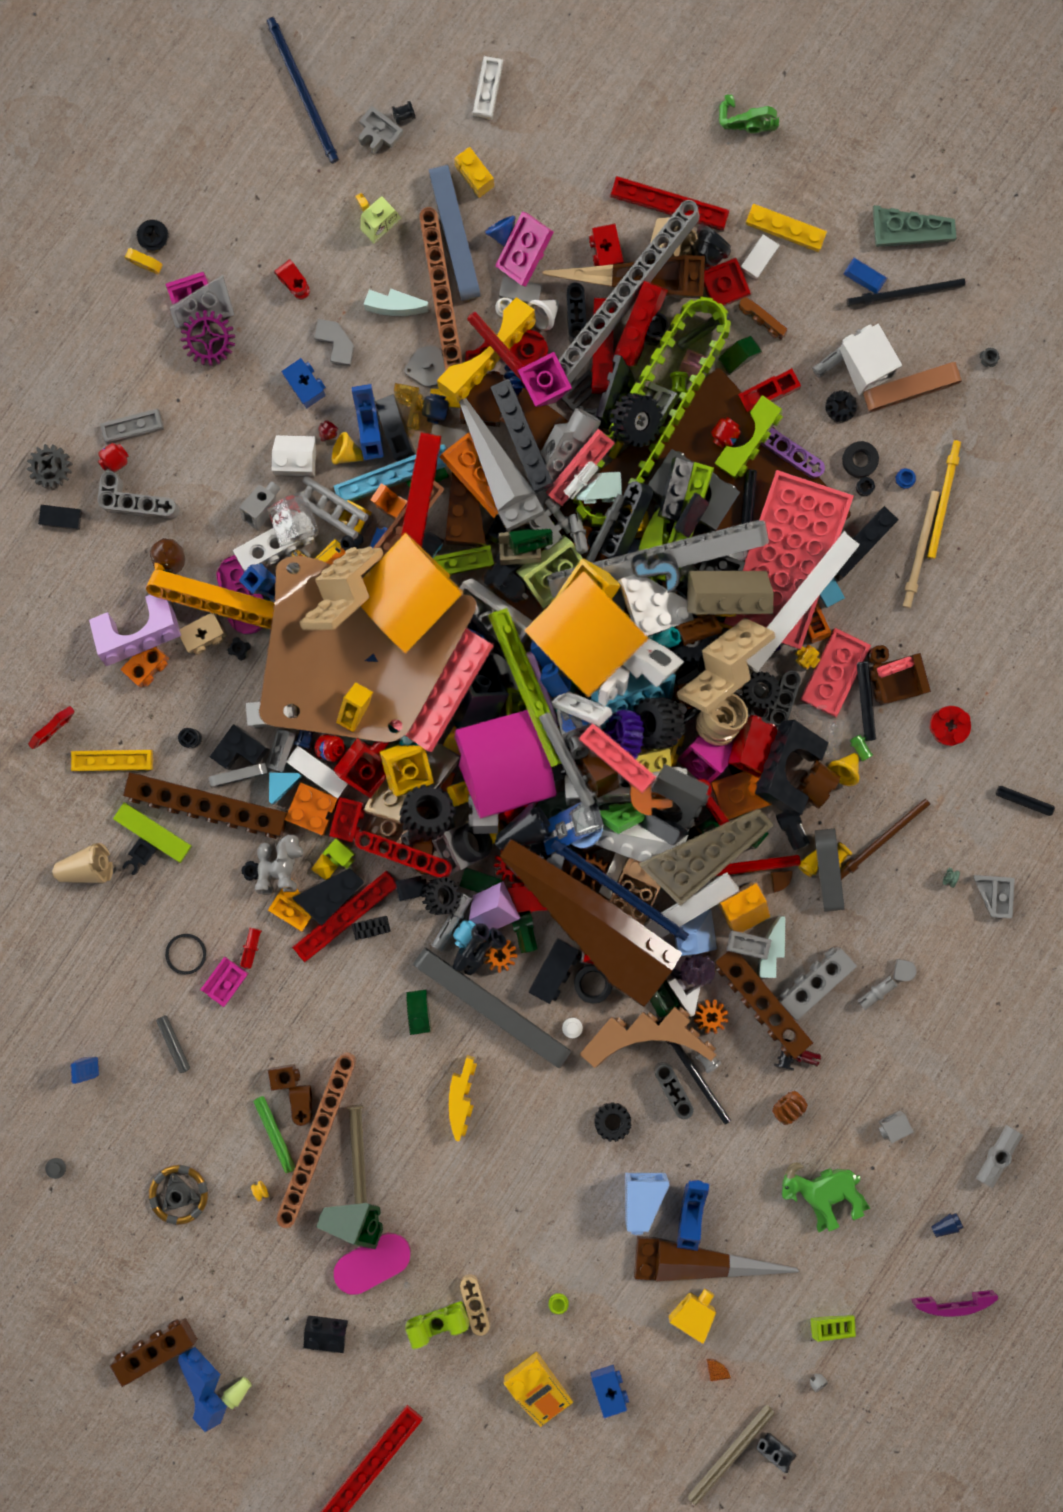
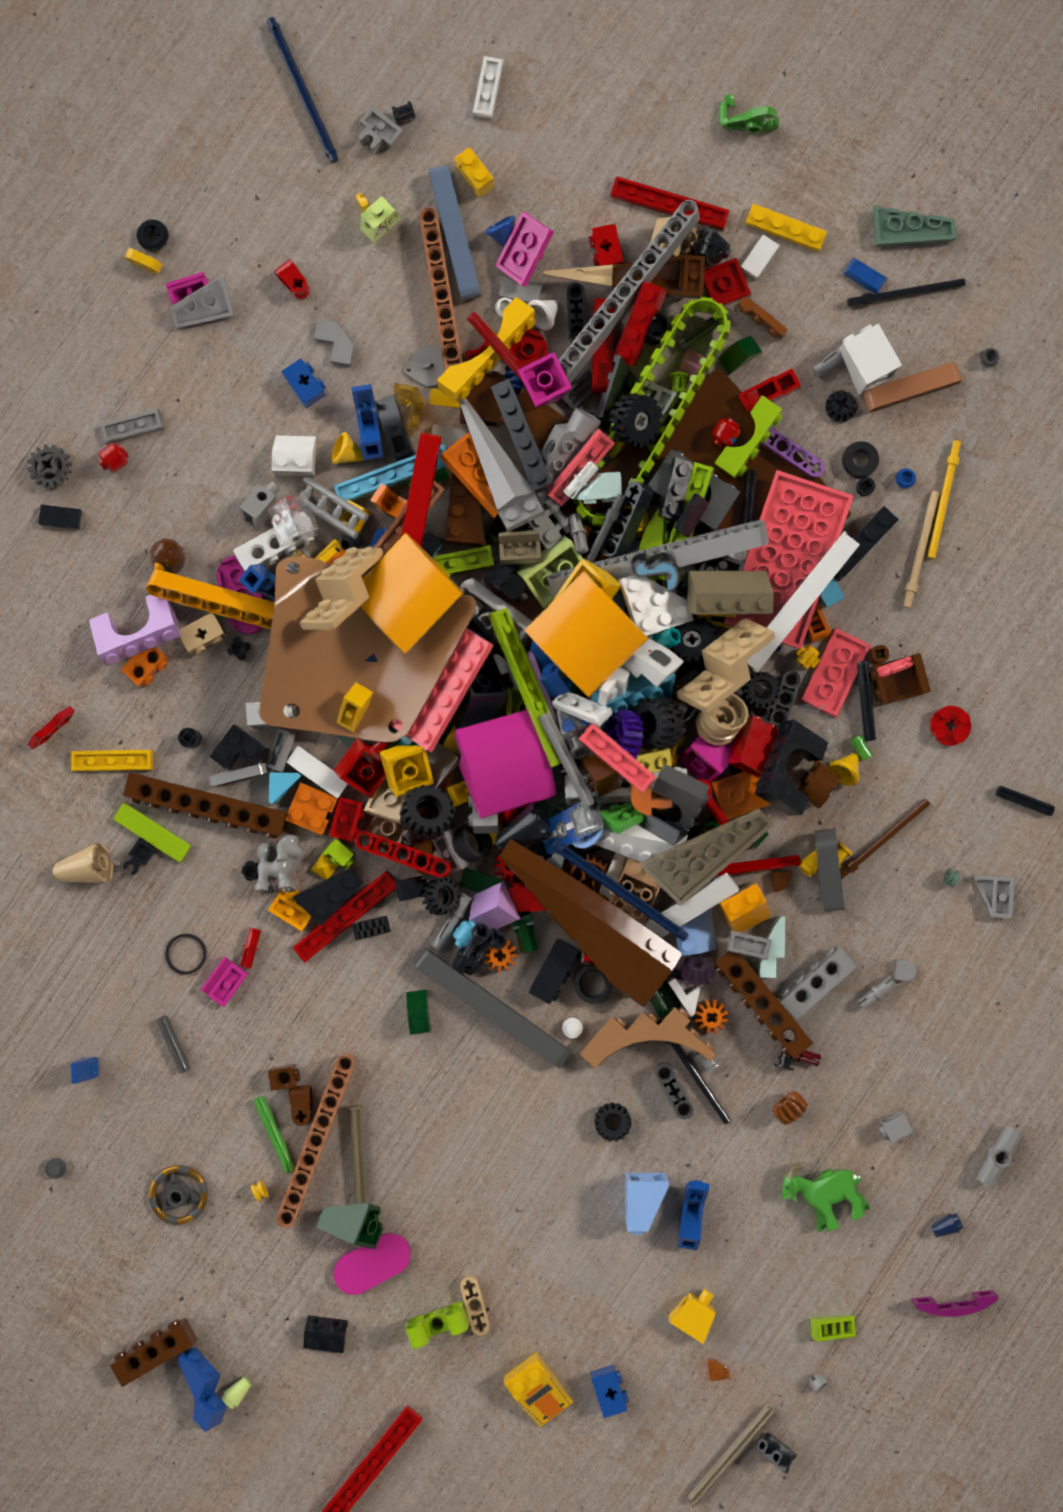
light grey beam [98,471,180,519] -> none
magenta gear [180,310,236,366] -> none
dark blue bush [293,730,315,749] -> none
red head [315,734,345,762] -> none
dark red plate [318,420,338,442] -> none
light aqua slope [364,289,429,316] -> none
dark blue head [421,393,449,424] -> none
yellow slope [449,1055,477,1141] -> none
dark green slope [509,529,553,556] -> none
lime plate [548,1293,569,1315] -> none
reddish brown plate [634,1236,799,1282] -> none
reddish brown plate [676,614,722,646] -> none
black piece [776,812,810,851] -> none

